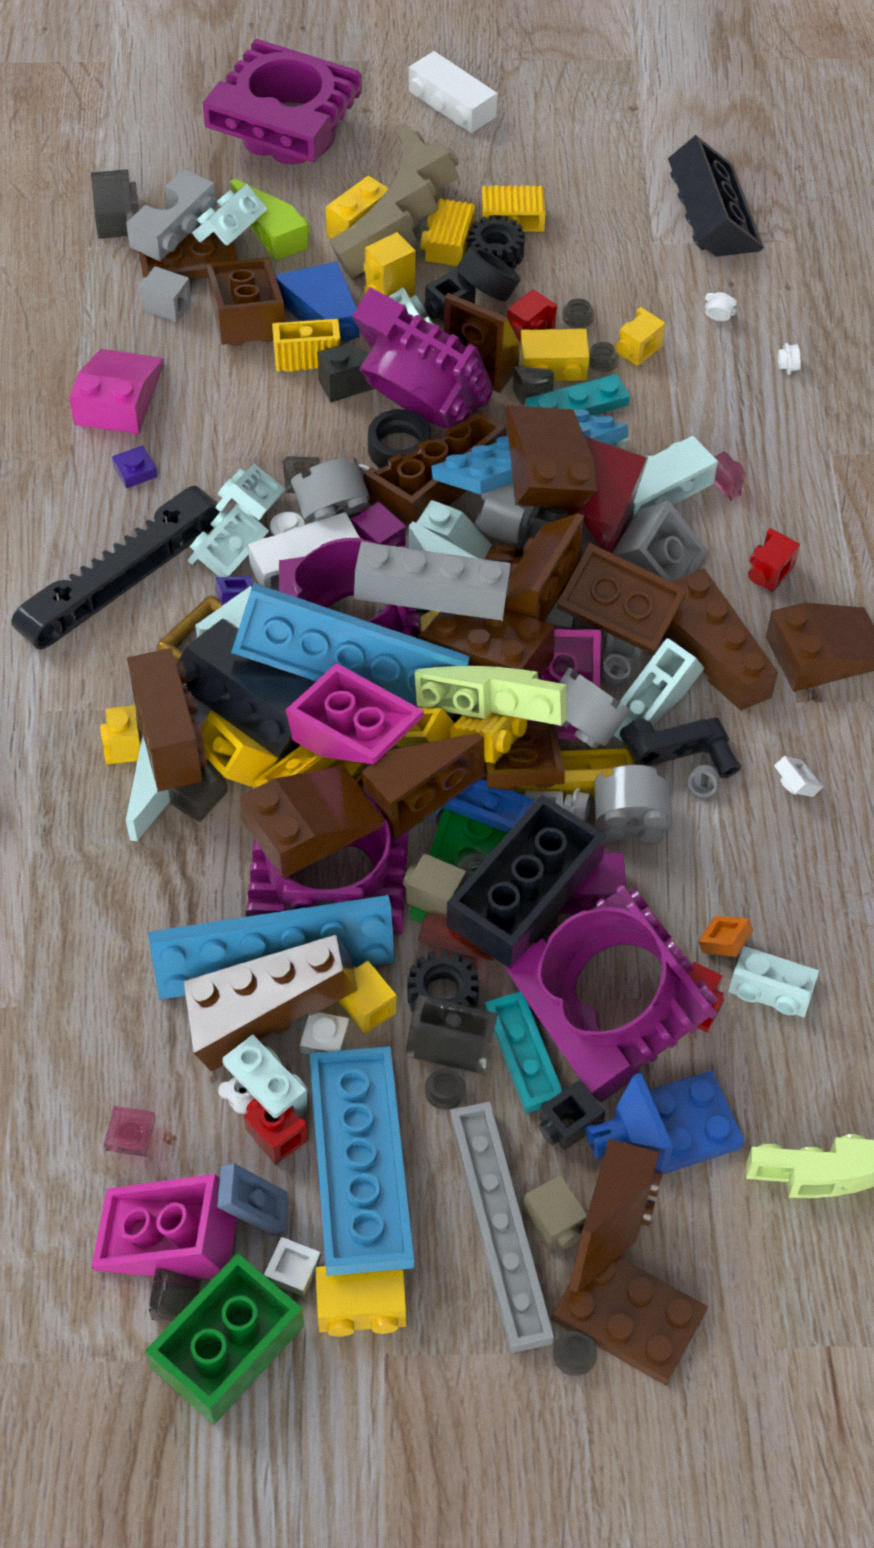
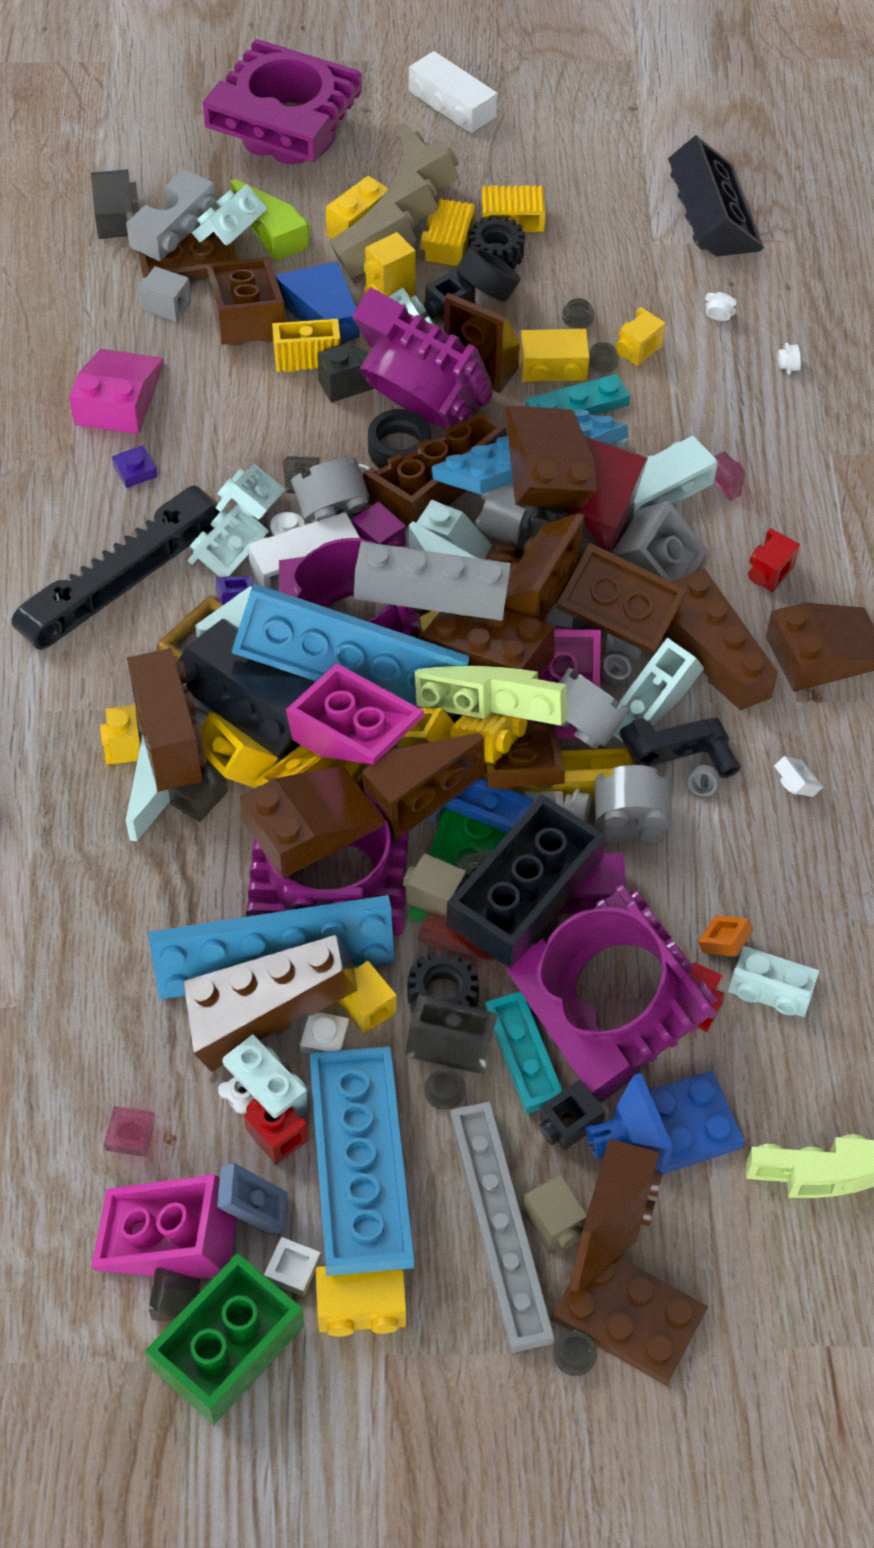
red brick [507,289,557,342] -> none
clear smoke slope [513,366,554,405] -> none

